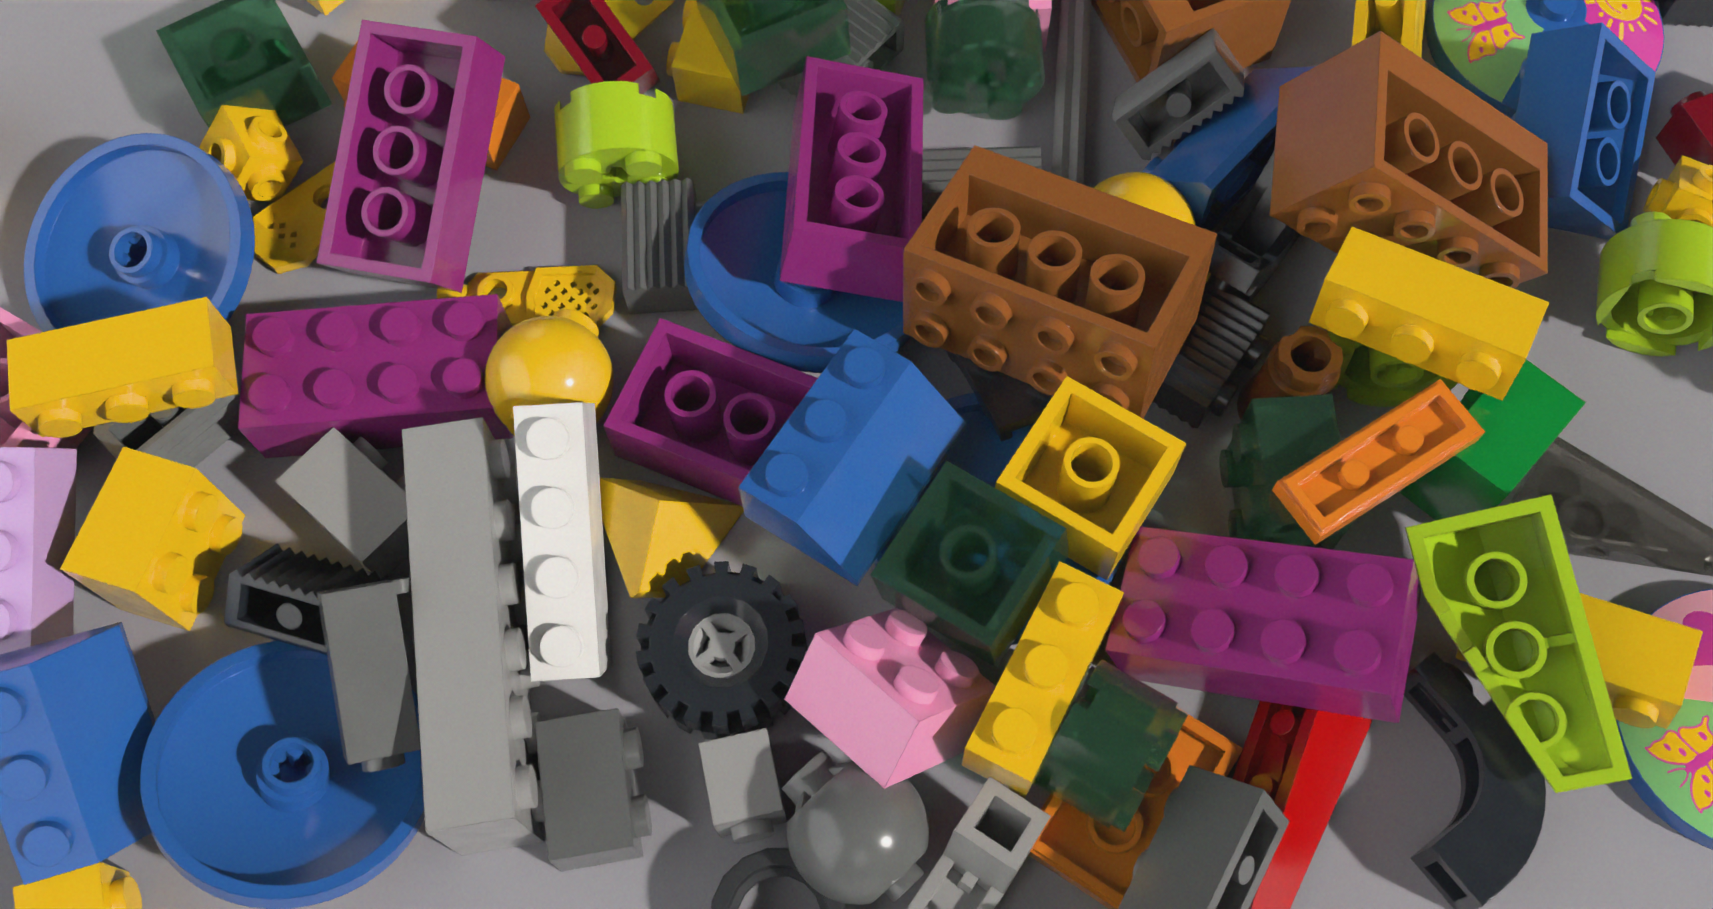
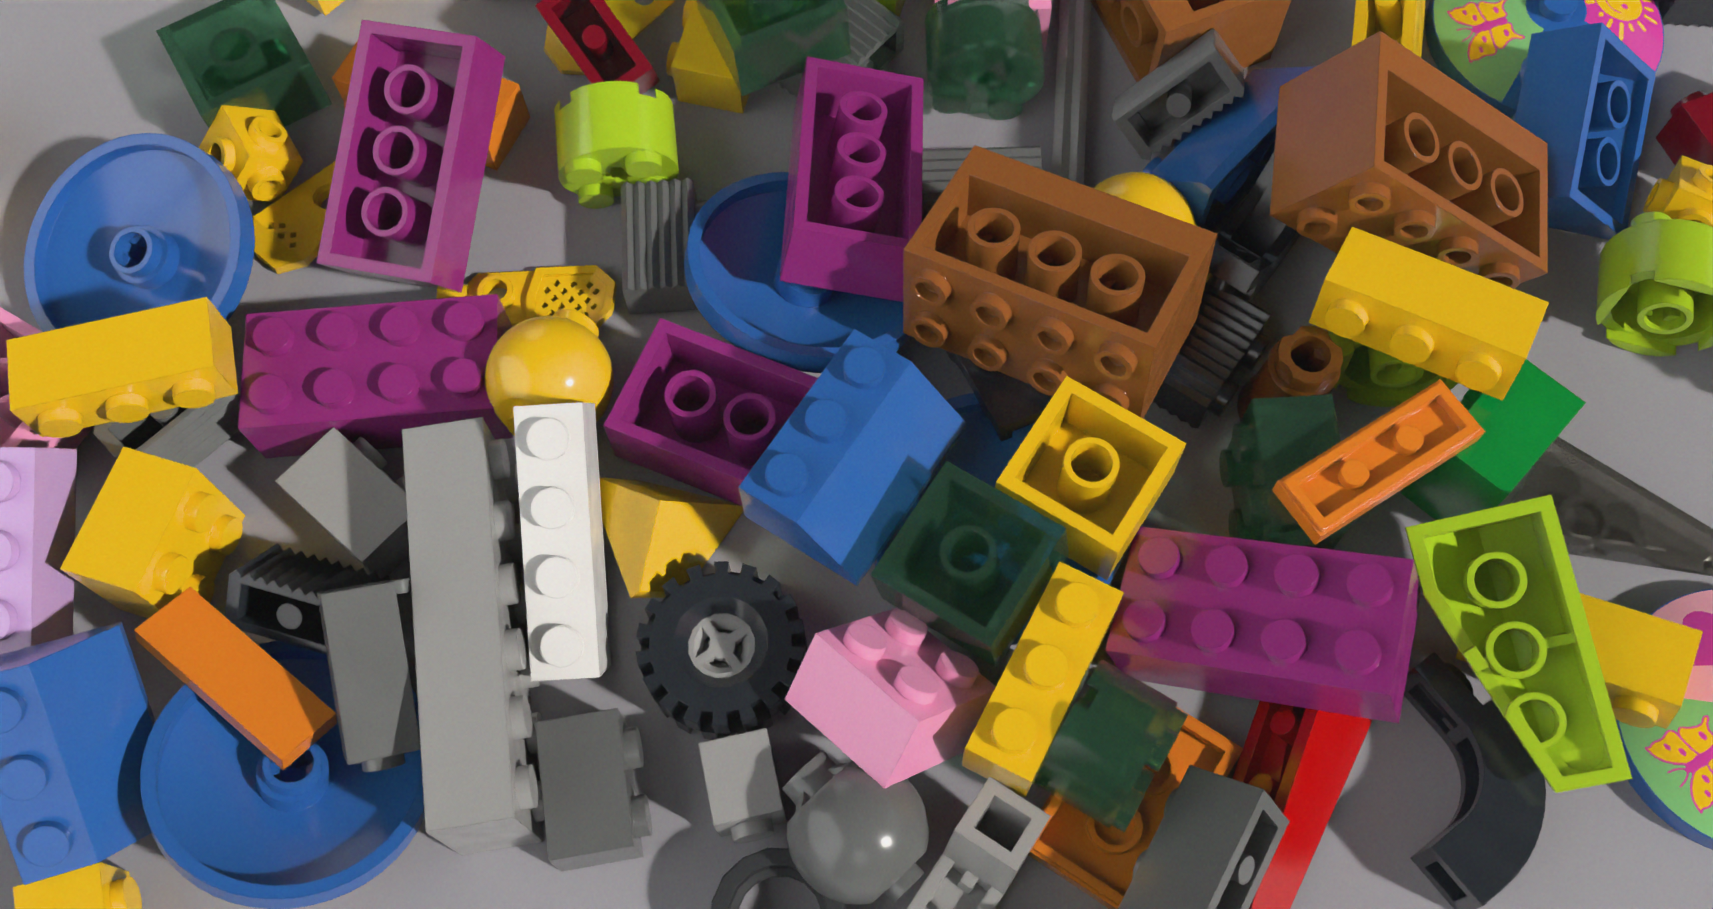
none -> orange tile [134,587,337,770]

